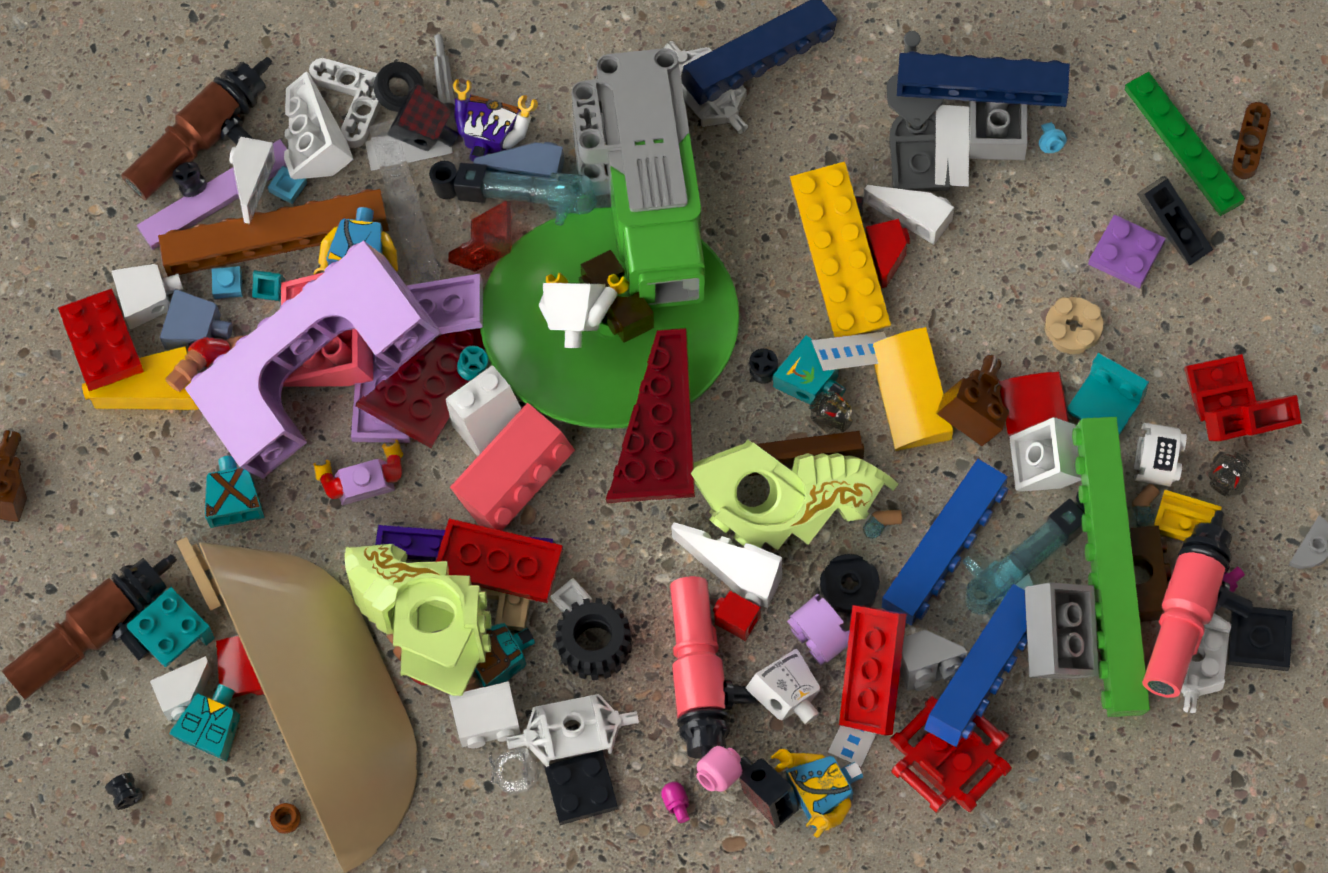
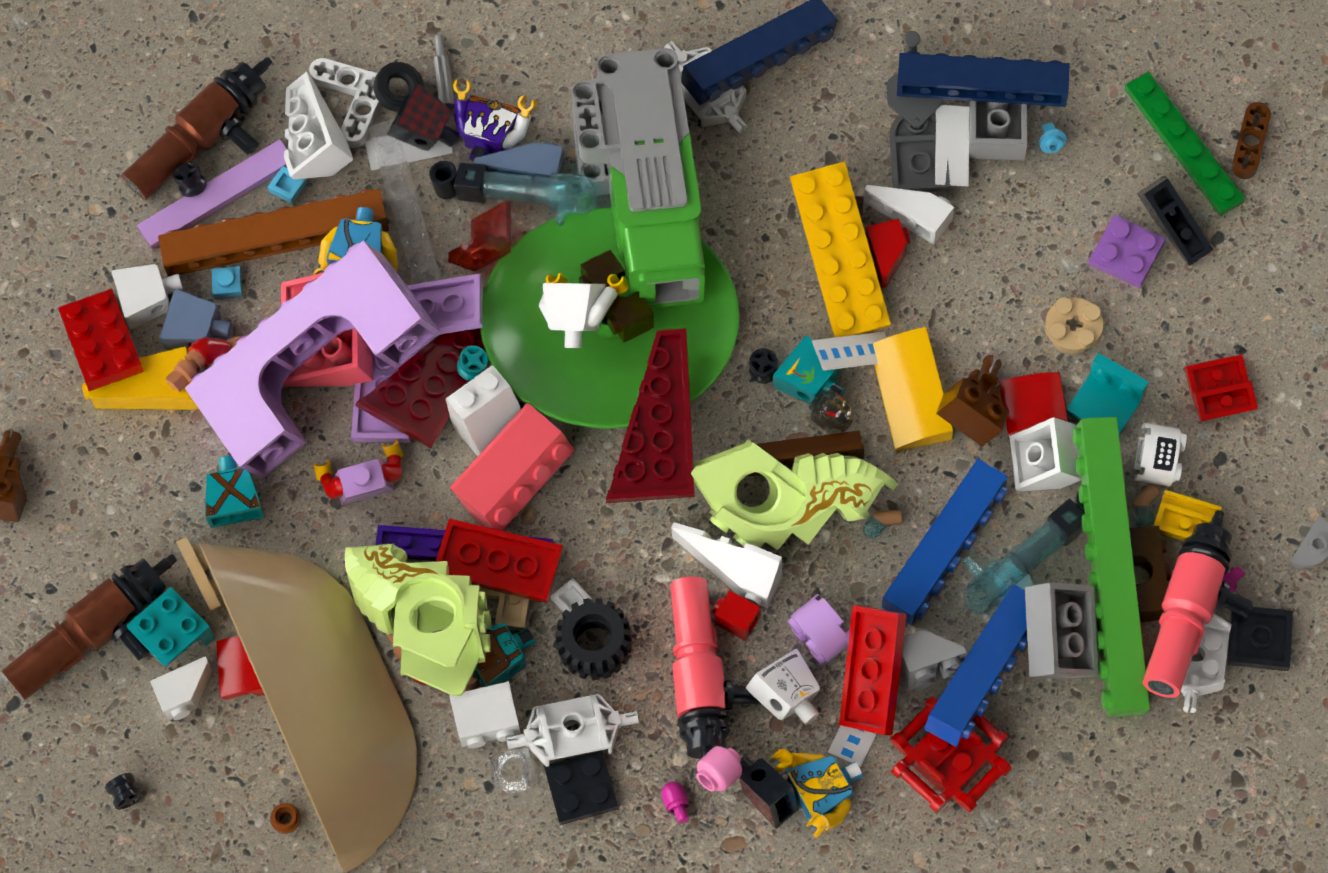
teal torso [169,684,240,762] -> none
white slope [229,137,275,224] -> none
teal slope [252,270,286,301] -> none
black plate [820,554,880,614] -> none
red slope [1204,395,1302,441] -> none
clear smoke head [1208,452,1253,497] -> none

